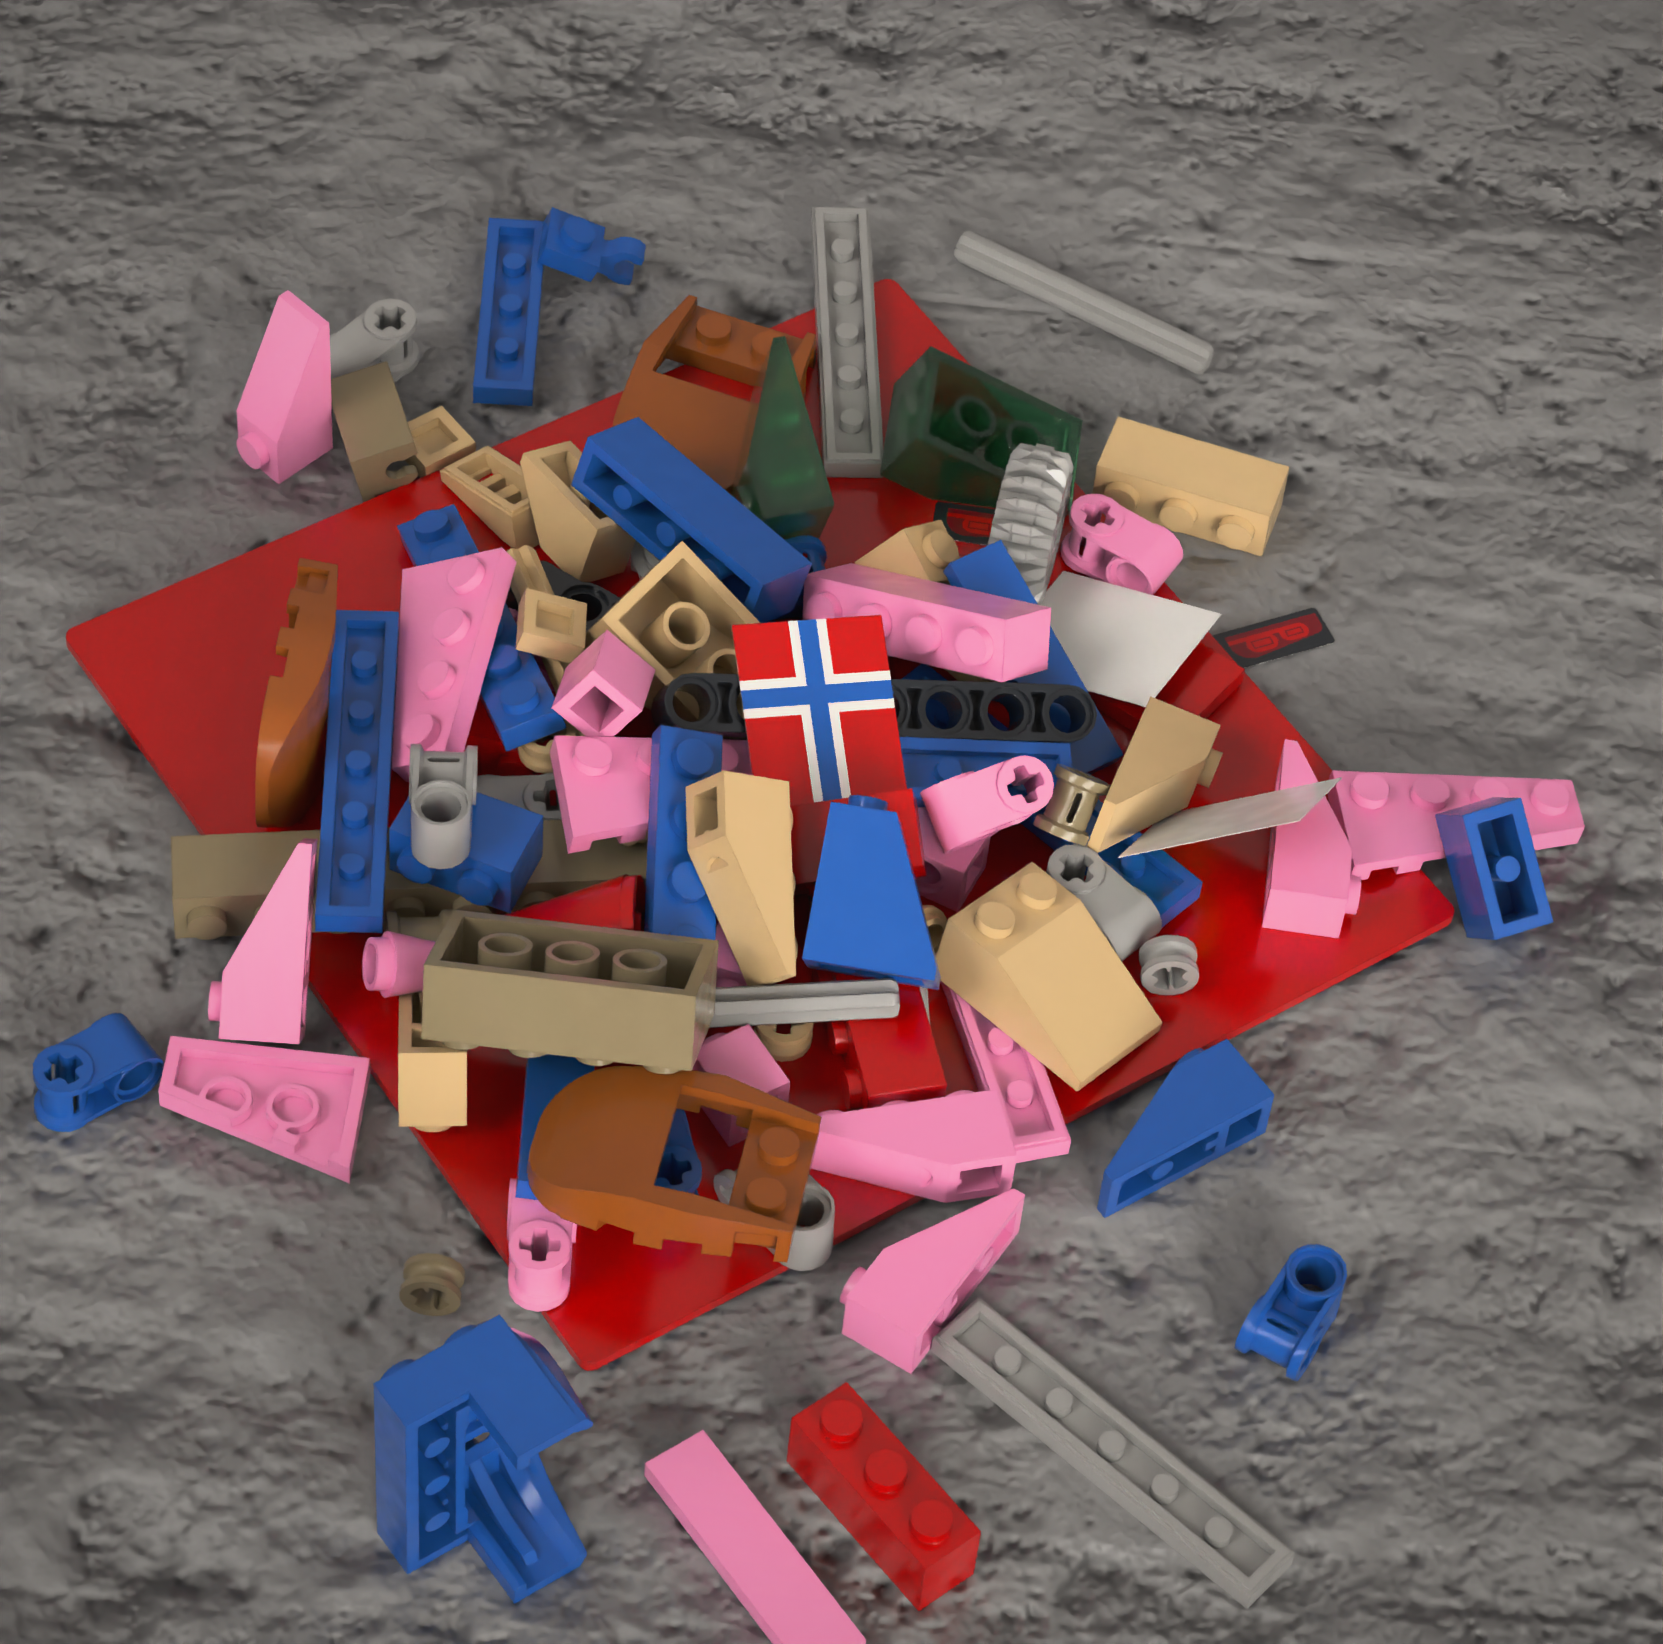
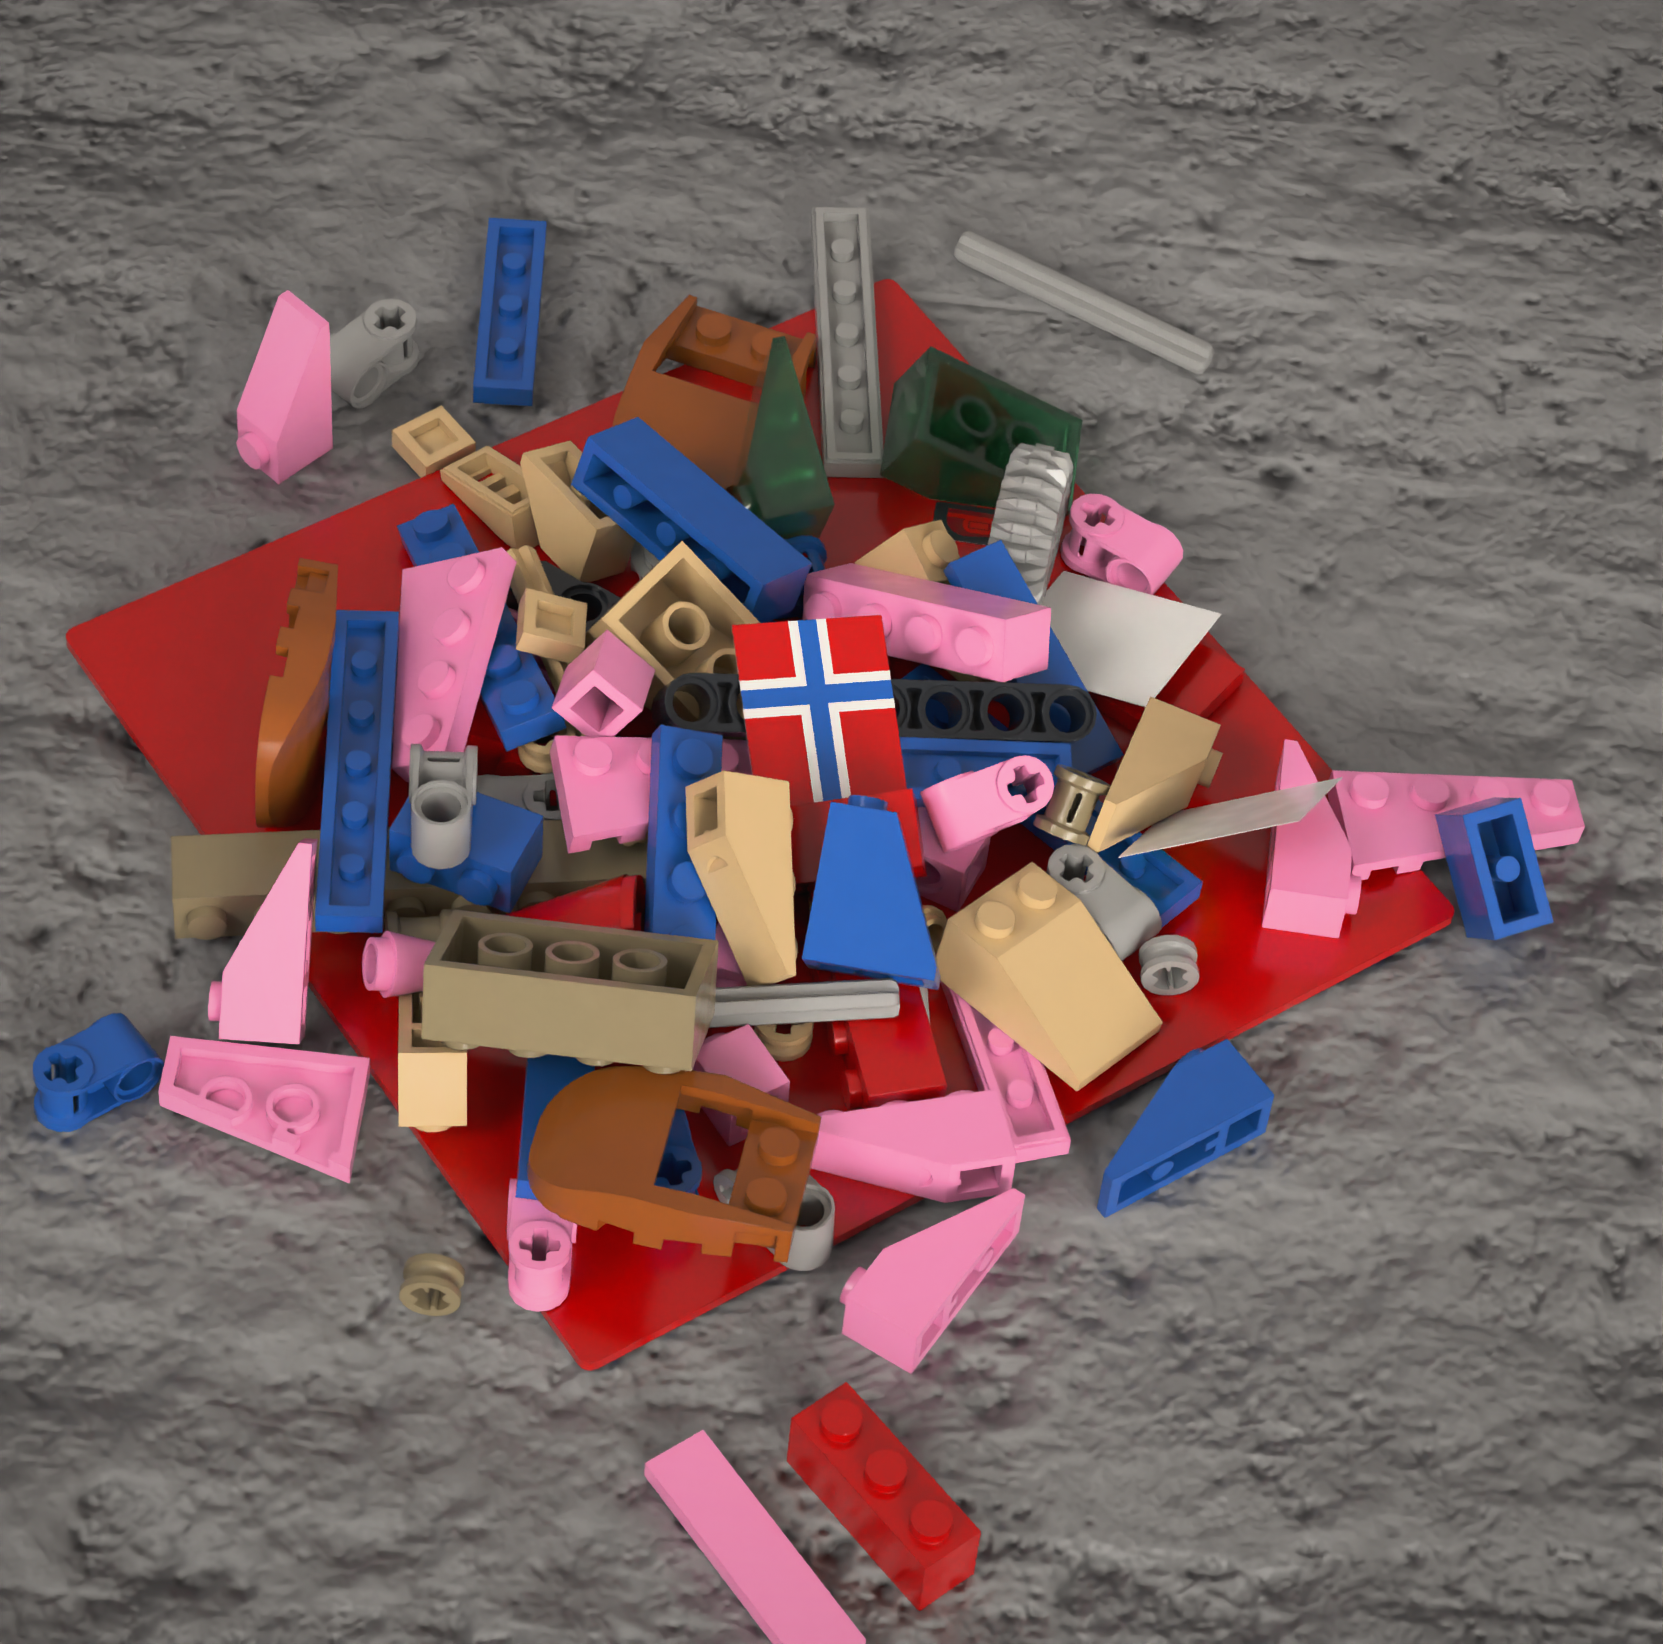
dark tan hinge [331,361,418,502] -> none
blue piece [373,1314,593,1604] -> none
blue plate [537,207,646,285] -> none
light grey tile [931,1297,1295,1609] -> none
tan brick [1092,416,1289,557] -> none
sticker [1213,608,1335,668] -> none
blue piece [1235,1244,1347,1381] -> none

